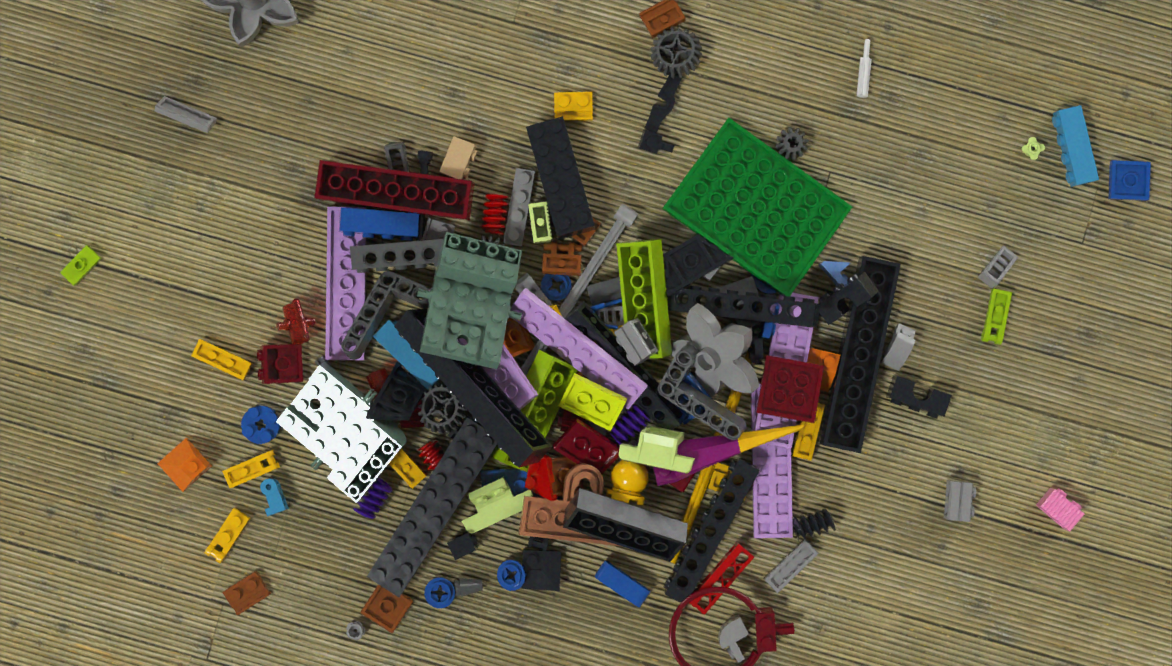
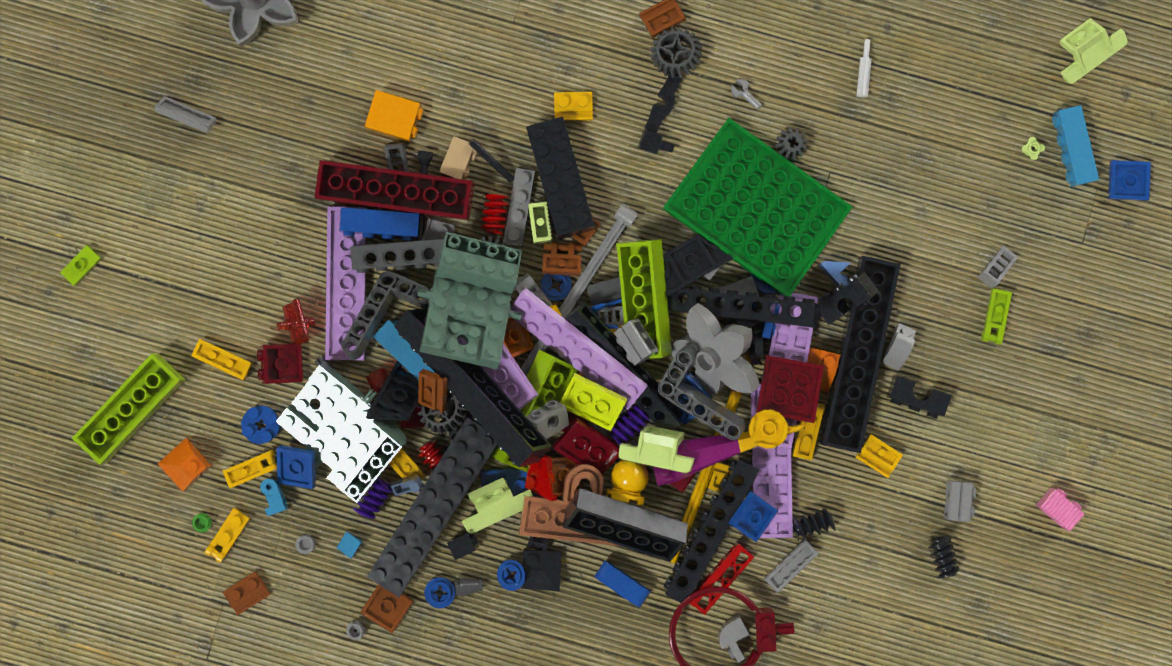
none -> lime brick [72,353,186,465]
none -> bright green plate [192,513,212,533]
none -> blue plate [276,445,316,489]
none -> light grey tile [295,534,316,554]
none -> dark azure slope [337,531,363,559]
none -> light orange brick [364,90,424,143]
none -> sand blue piece [388,474,424,496]
none -> dark orange plate [418,368,447,413]
none -> black bar [468,139,515,183]
none -> light grey brick [526,400,569,439]
none -> blue plate [728,491,778,542]
none -> light grey bar [731,79,762,110]
none -> yellow tile [749,410,788,449]
none -> yellow plate [855,434,903,478]
none -> black piece [927,536,960,579]
none -> yellowish green plate [1060,18,1128,84]

